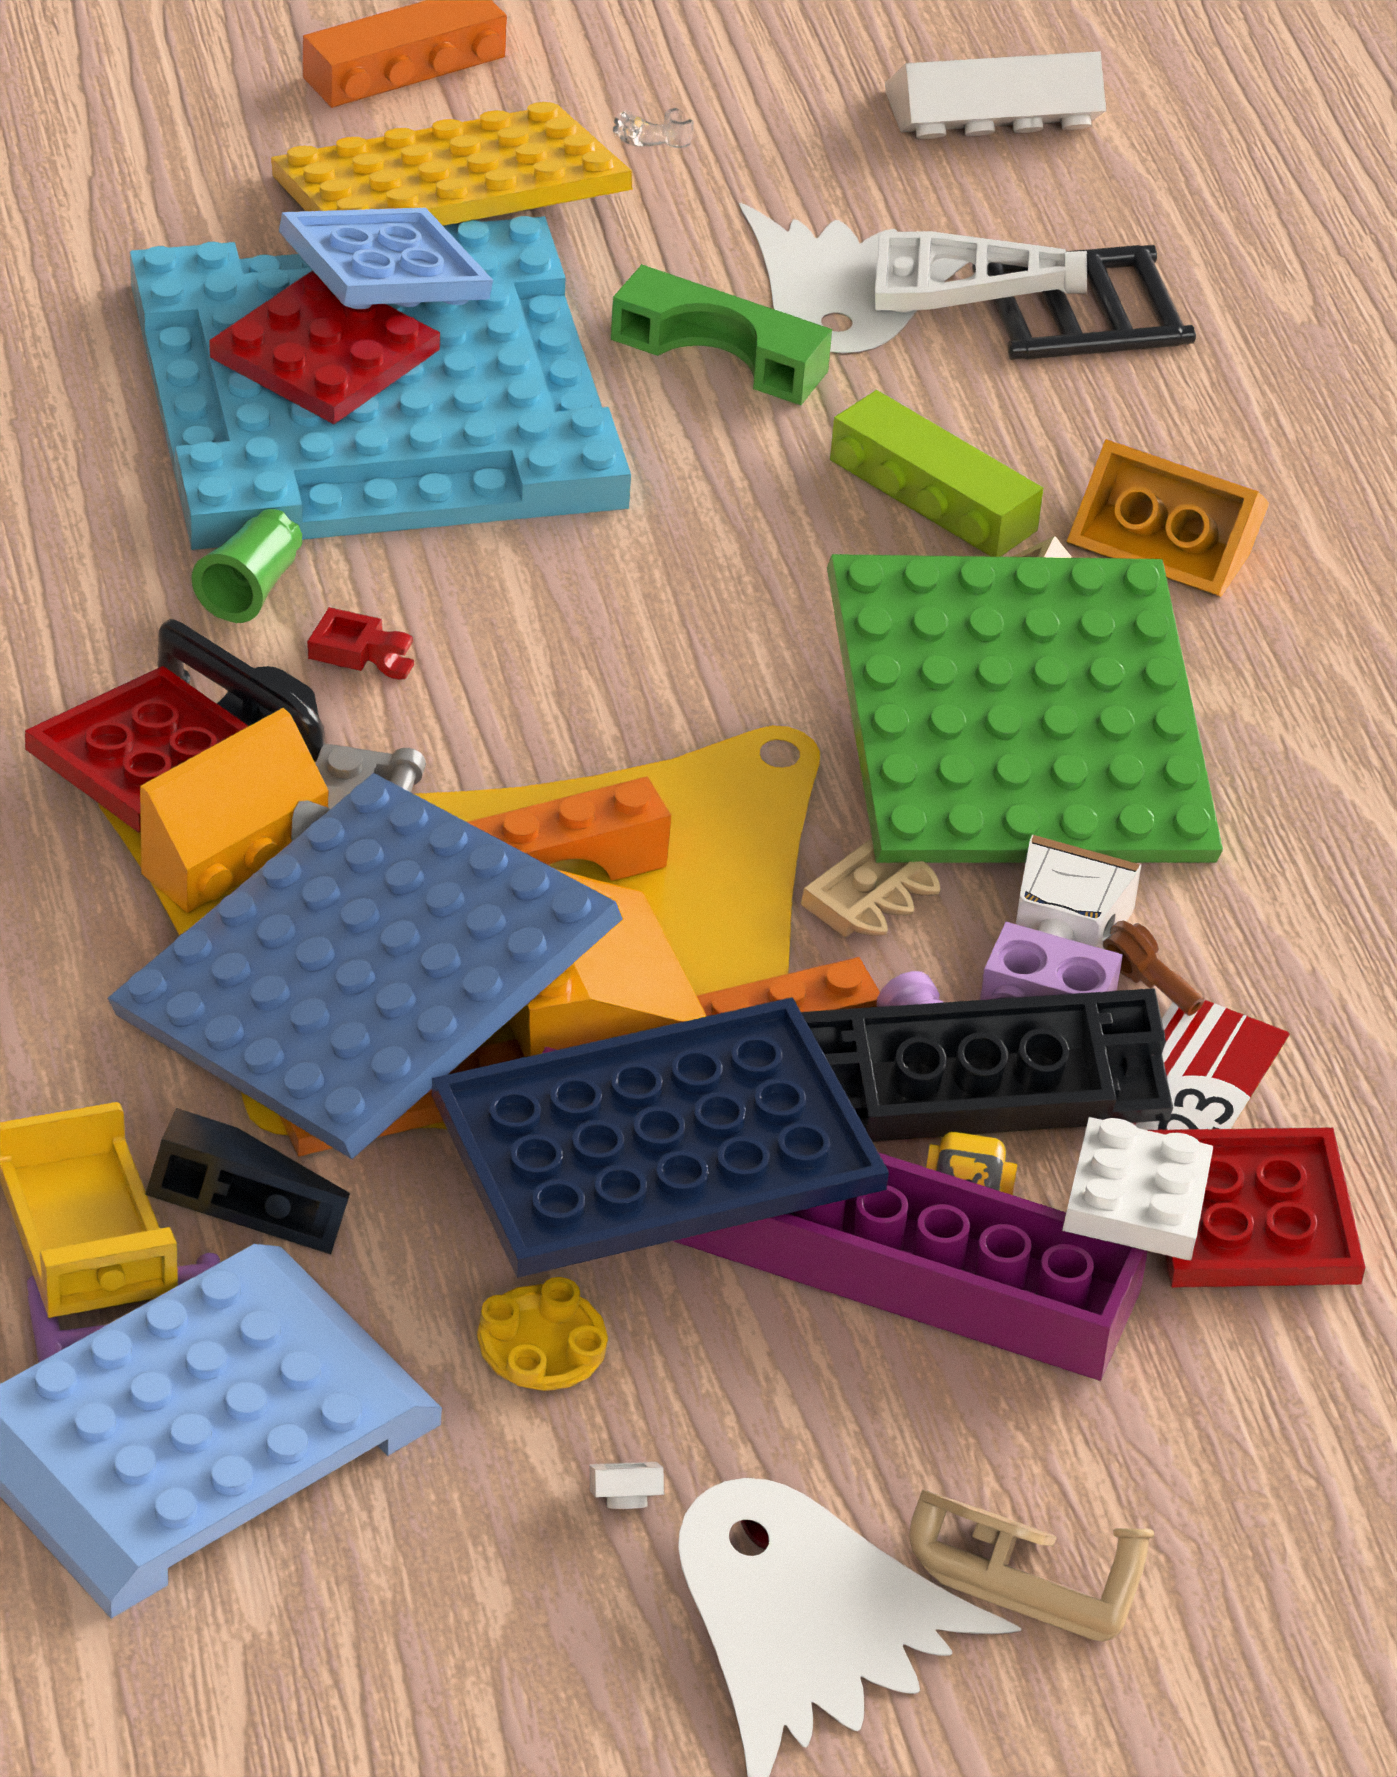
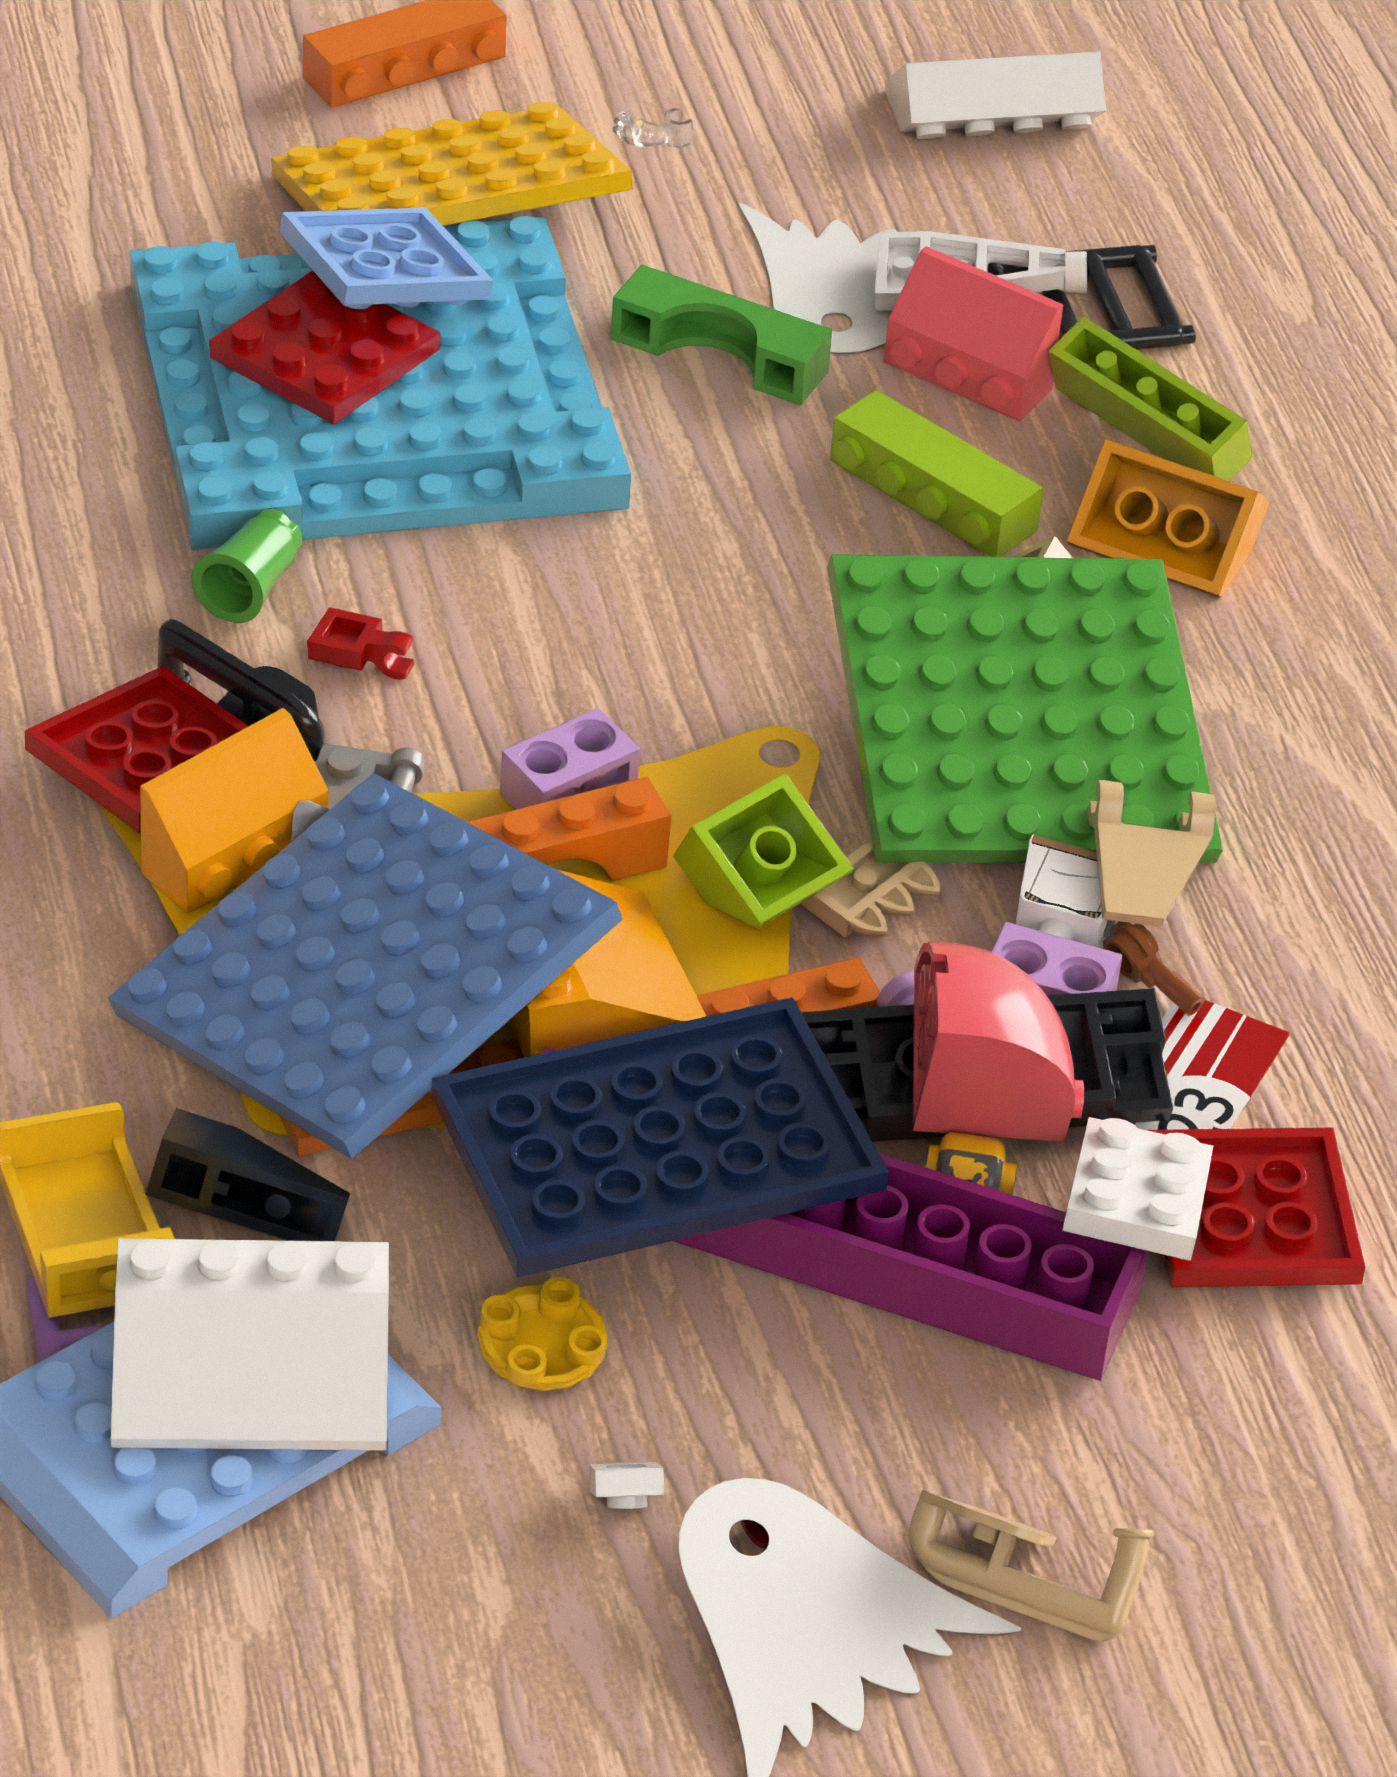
none -> white slope [111,1238,389,1450]
none -> lavender brick [500,708,640,810]
none -> lime slope [673,773,854,929]
none -> coral slope [884,246,1063,421]
none -> coral brick [913,941,1084,1142]
none -> lime brick [1048,316,1252,481]
none -> tan flag [1088,780,1216,927]

